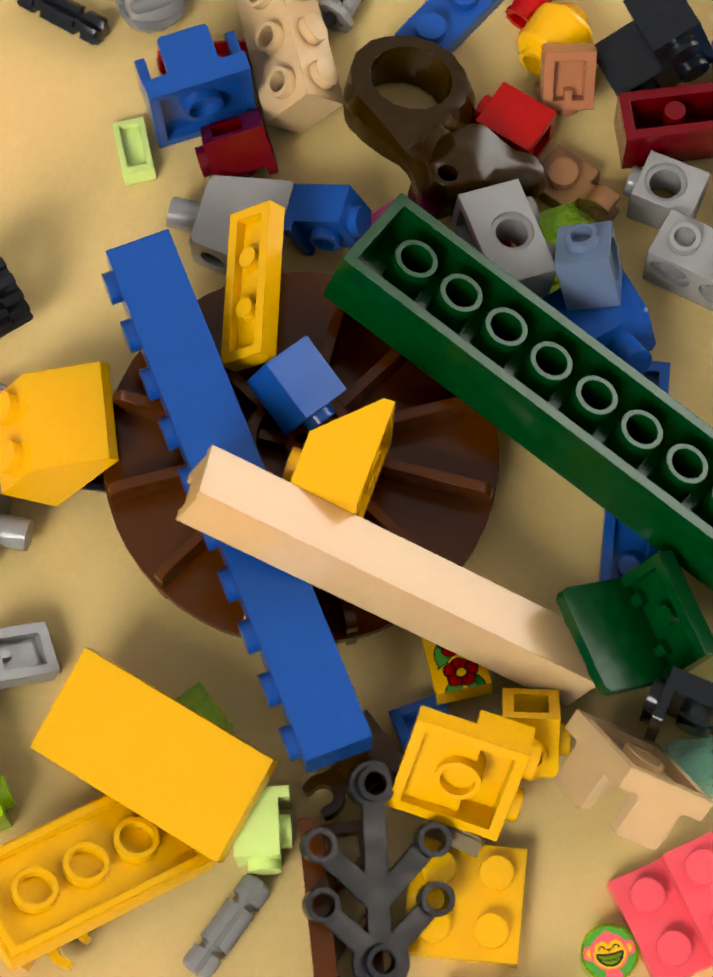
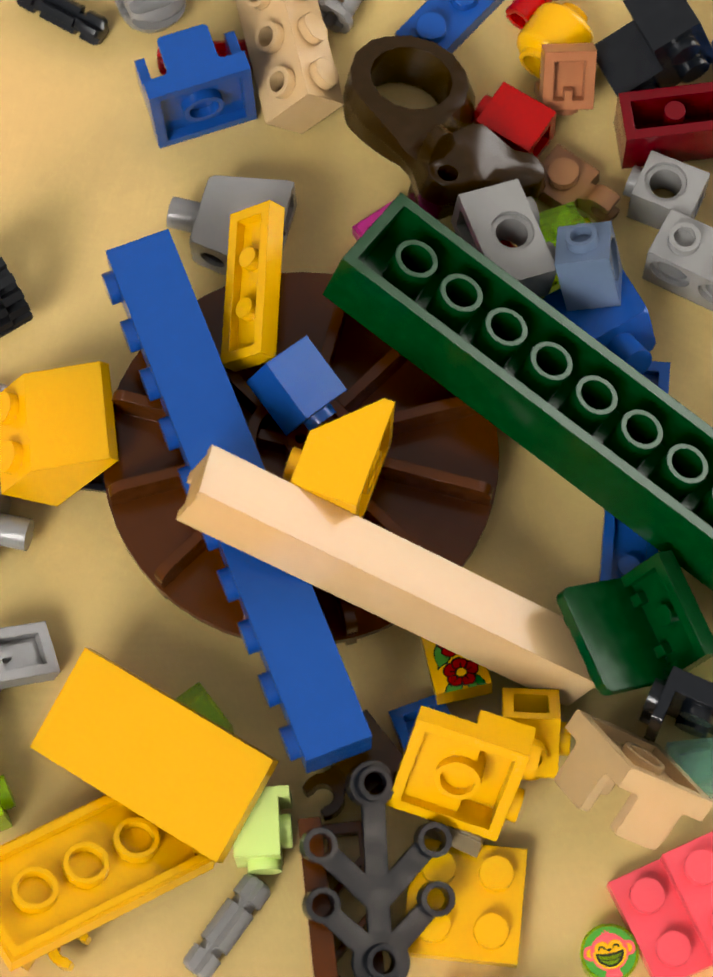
yellowish green piece [112,117,157,186] -> none
dark red brick [195,108,279,178] -> none
blue brick [283,184,372,256] -> none

